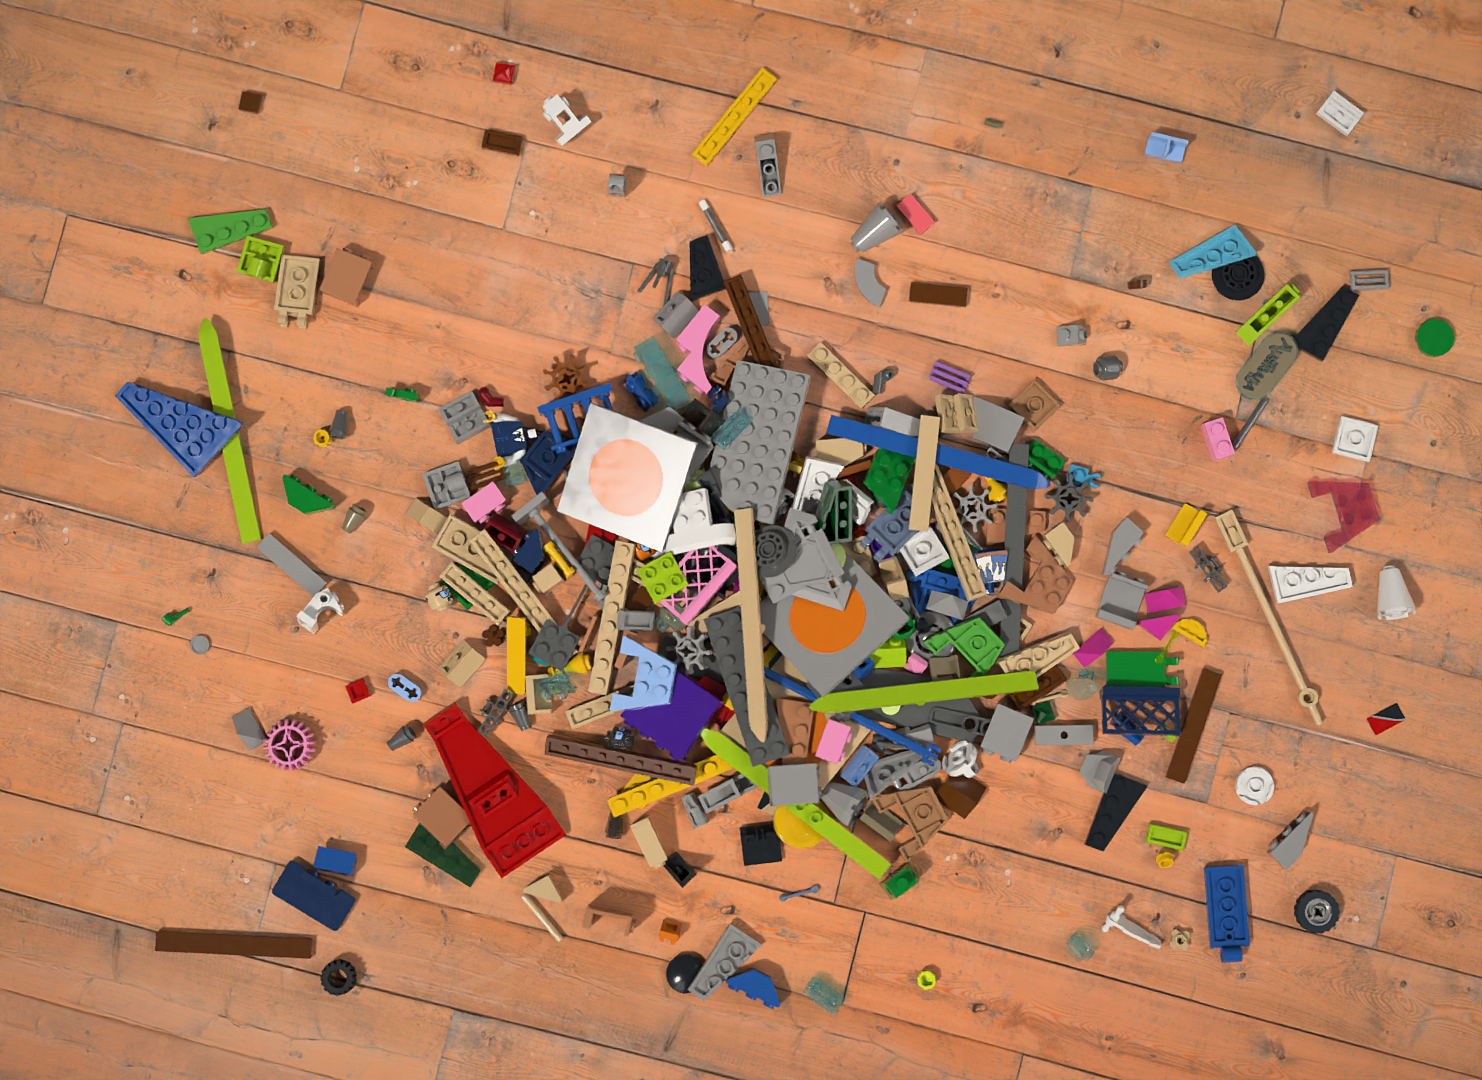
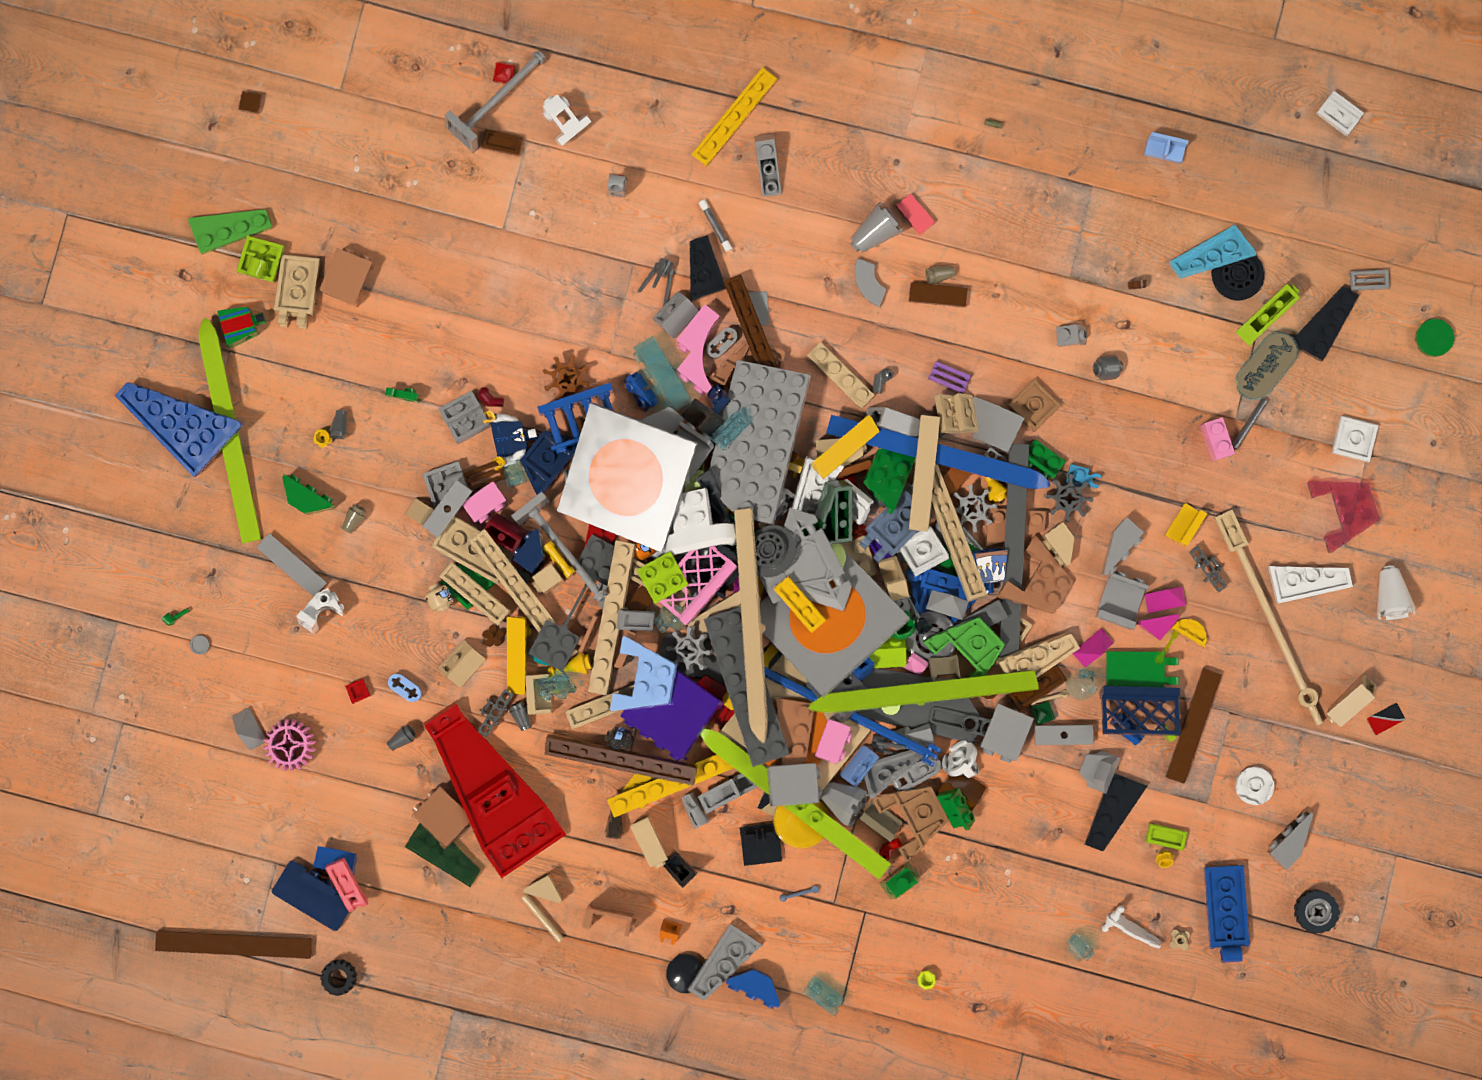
none -> torso [217,307,266,348]
none -> coral plate [325,858,368,912]
none -> light grey tile [422,479,472,537]
none -> light grey tile [444,51,546,153]
none -> yellow tile [773,576,826,633]
none -> yellow slope [811,415,880,480]
none -> red arm [879,838,902,861]
none -> dark tan cone [925,266,955,284]
none -> green bracket [937,788,975,831]
none -> tan slope [1327,673,1377,727]

